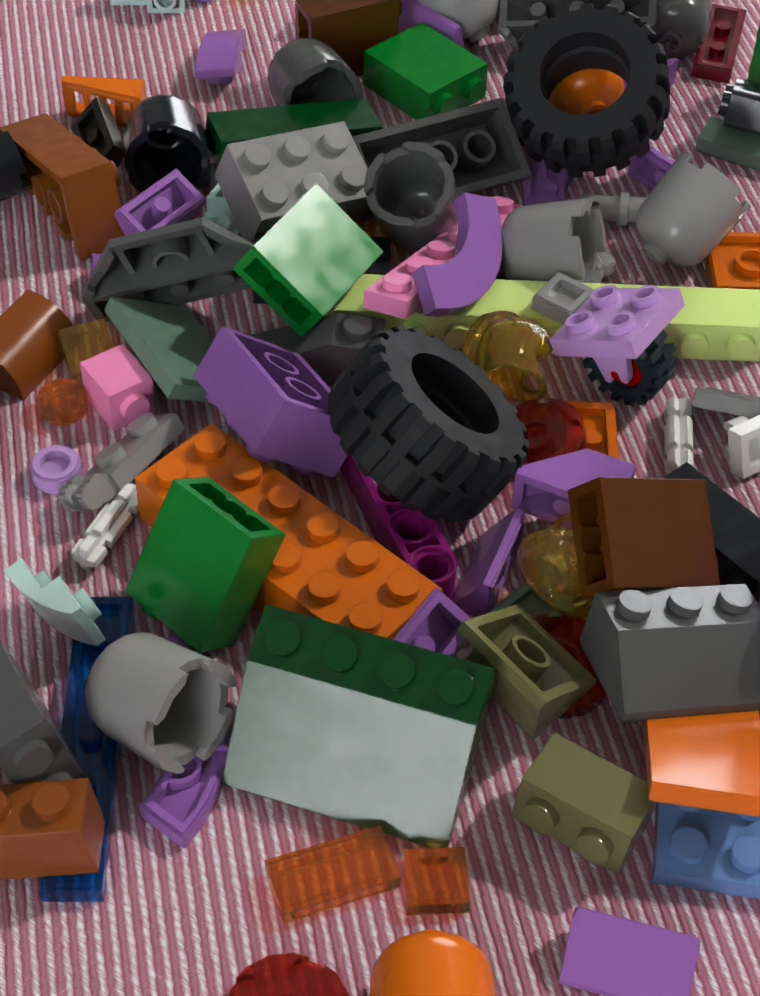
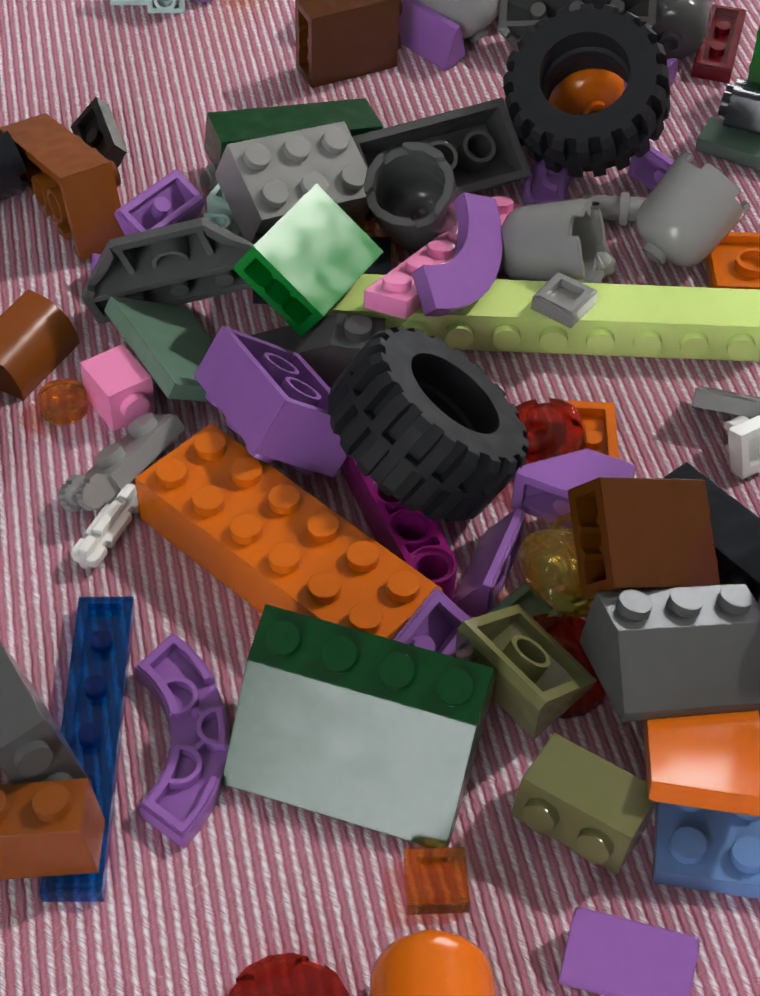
light aqua slope [3,558,106,646] -> none
lavender tile [30,445,83,494] -> none
clear yellow tile [57,318,113,379] -> none
orange slope [61,76,146,128] -> none
light grey cylinder [85,632,236,774] -> none
black cylinder [124,94,210,193] -> none
green brick [125,477,286,653] -> none
medium lavender slope [195,29,247,84] -> none
clear orange tile [264,825,401,924] -> none
dark grey cylinder [267,38,363,106] -> none
green brick [363,22,488,120] -> none
clear yellow piece [462,310,553,402] -> none
lavender plate [549,285,685,406] -> none
white axle [664,396,694,475] -> none

